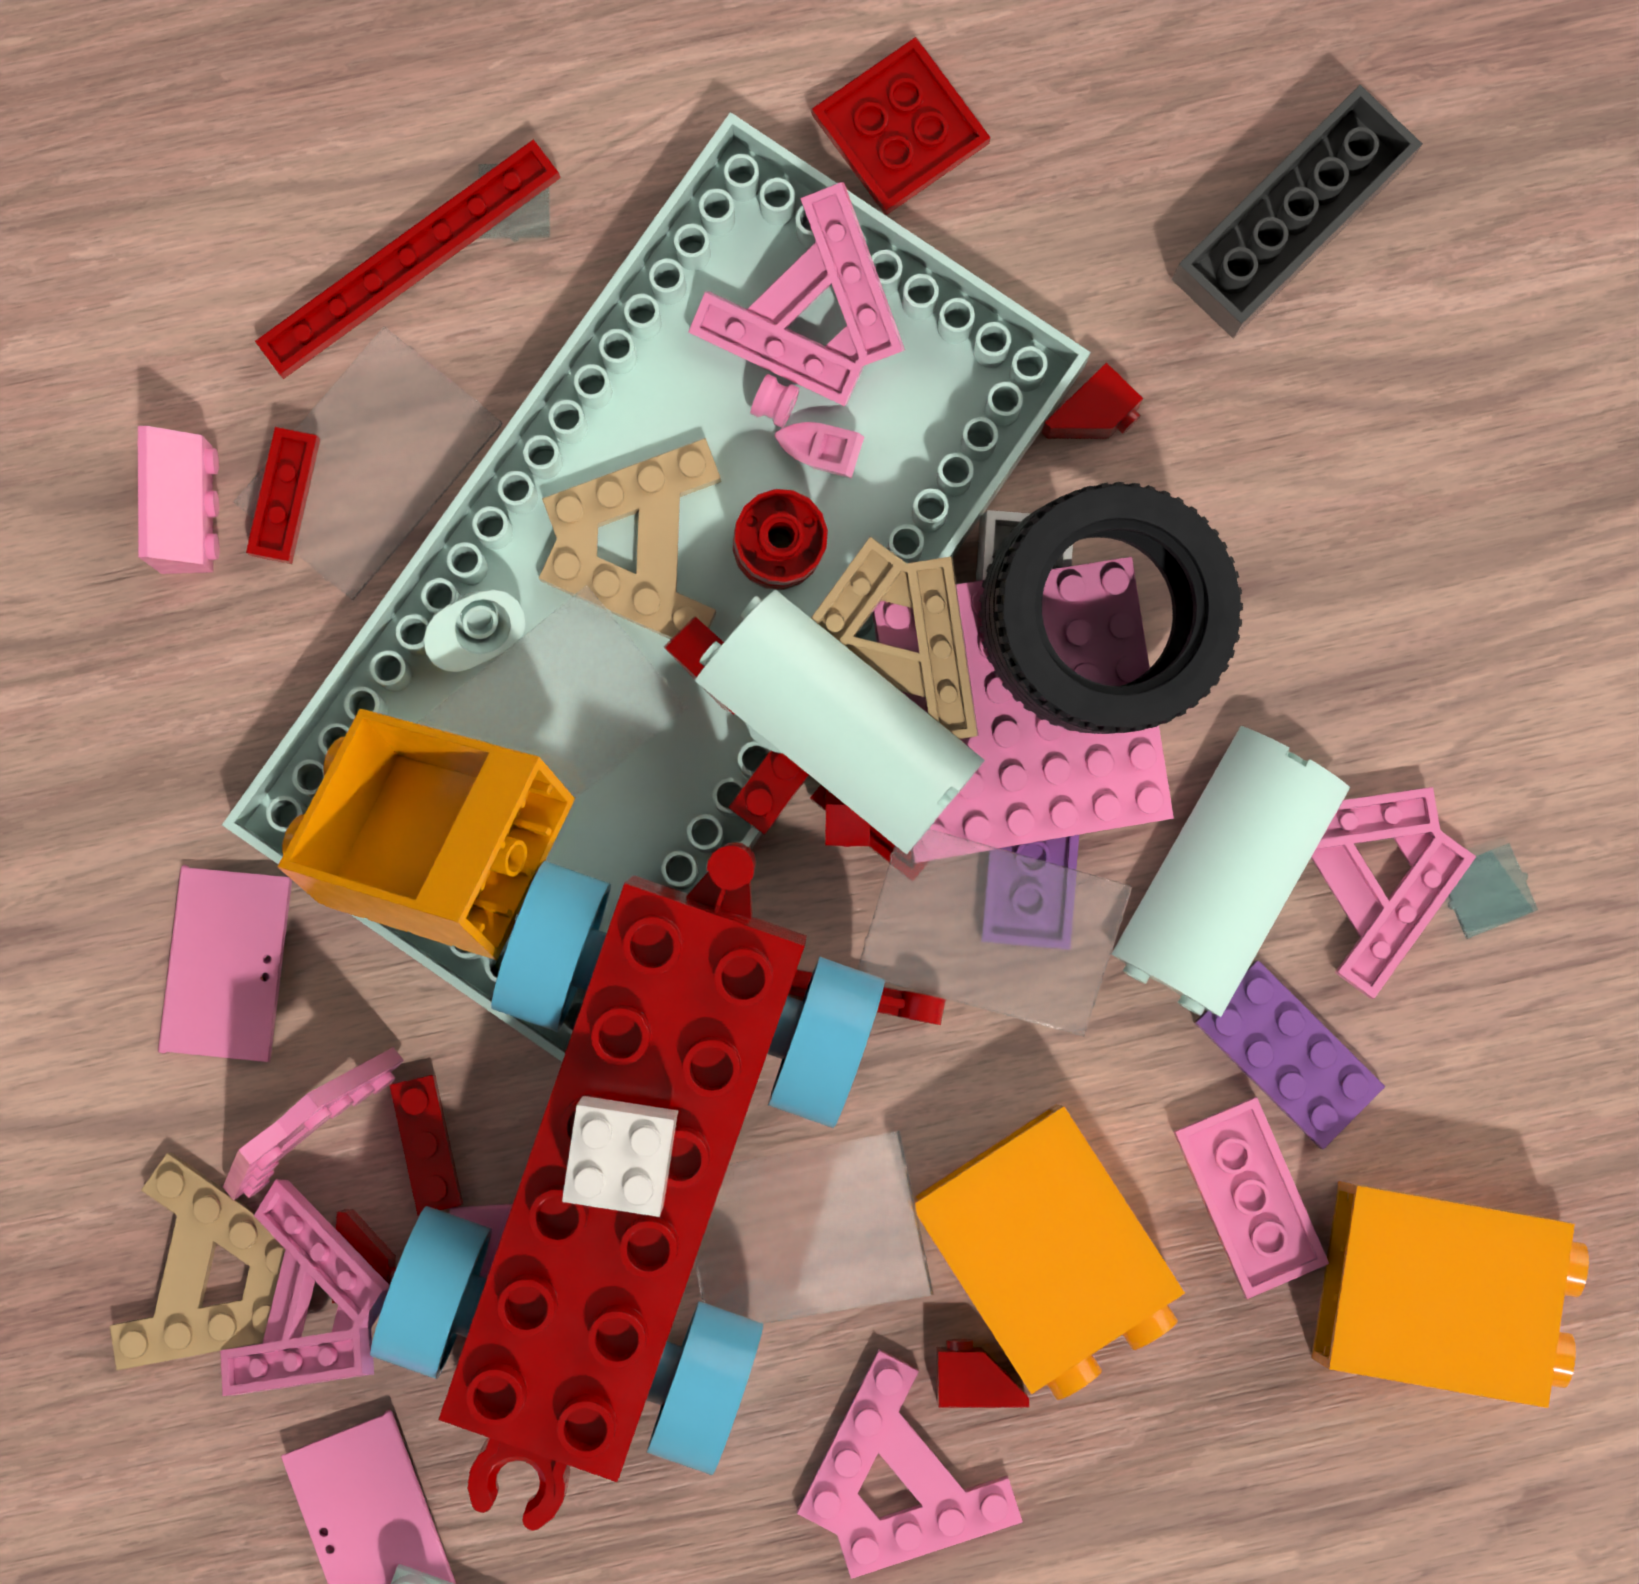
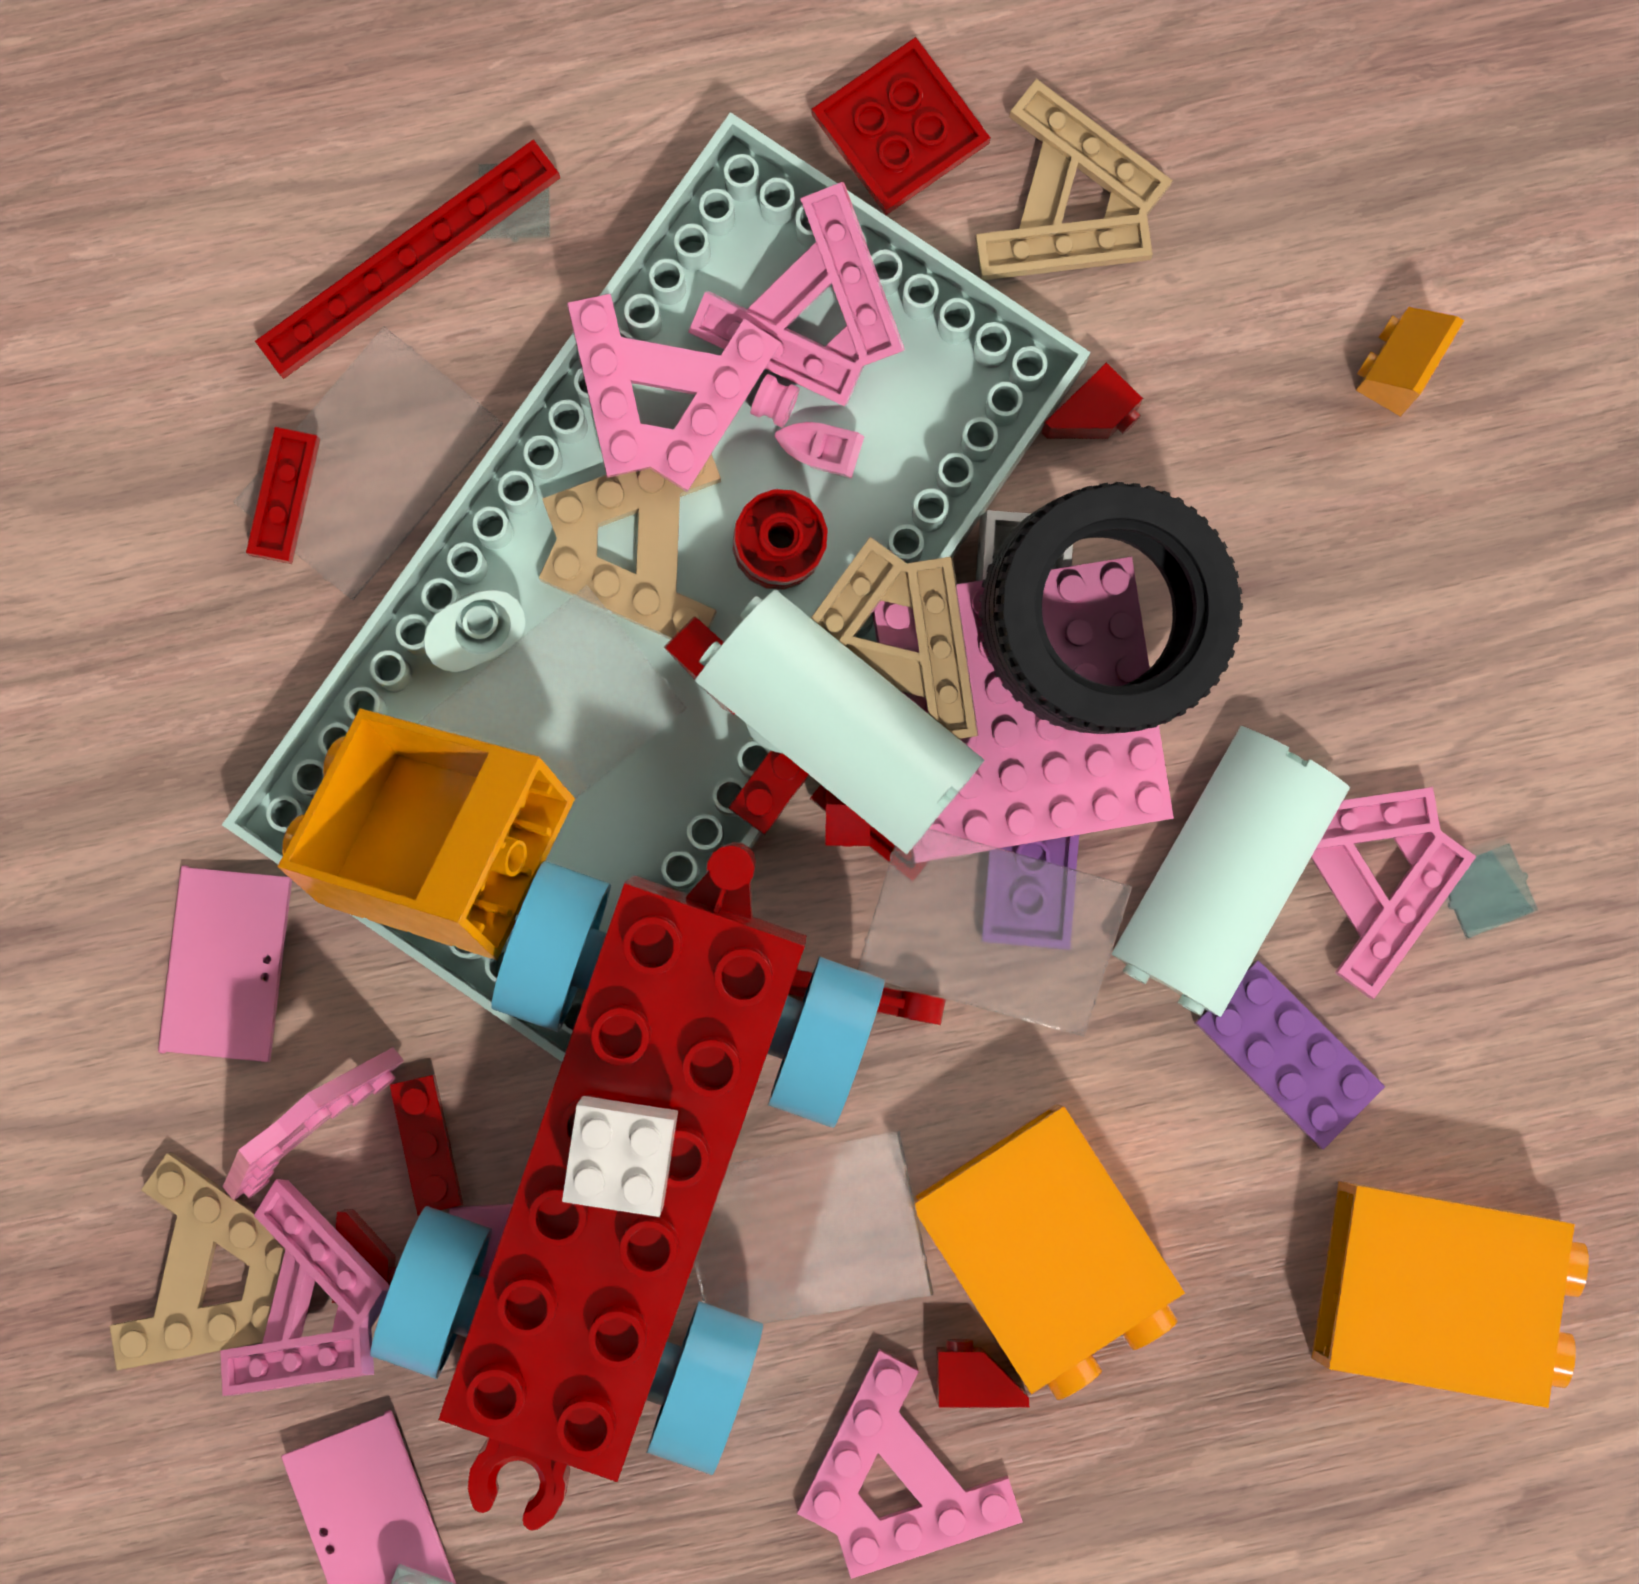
bright pink slope [138,426,220,574] -> none
dark grey brick [1172,85,1423,339] -> none
bright pink plate [1173,1097,1329,1299] -> none
none -> bright pink plate [567,294,781,492]
none -> tan plate [975,78,1173,281]
none -> light orange slope [1356,307,1465,417]

